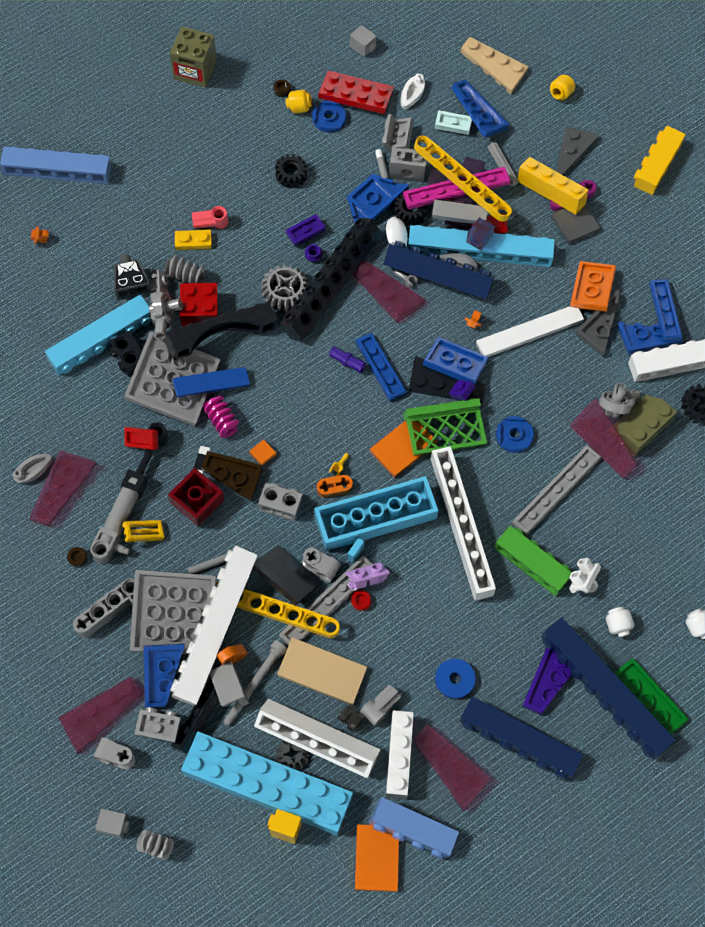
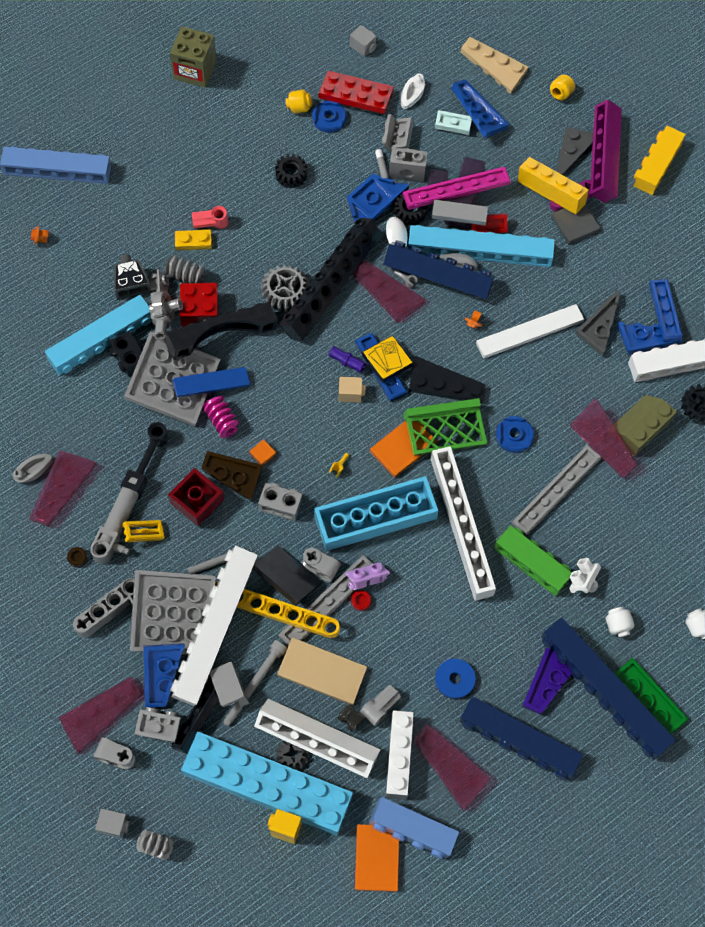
red tile [124,427,158,450] -> none
black sticker [193,446,210,473] -> none
orange beam [217,644,248,665] -> none
dark brown tile [273,79,291,97] -> none
dark purple plate [286,214,326,247] -> none
dark purple plate [305,244,323,262] -> none
orange beam [317,475,353,498] -> none
medium azure tile [347,538,364,563] -> none
yellow beam [414,136,512,222] -> none
blue tile [423,337,489,385] -> none
dark purple plate [449,380,475,401] -> none
clear purple brick [466,217,495,251] -> none
light grey axle [488,142,518,187] -> none
orange tile [570,261,616,312] -> none
light grey pin [599,383,640,417] -> none
none -> tan brick [339,377,366,403]
none -> yellow tile [361,335,413,383]
none -> magenta brick [590,99,622,203]

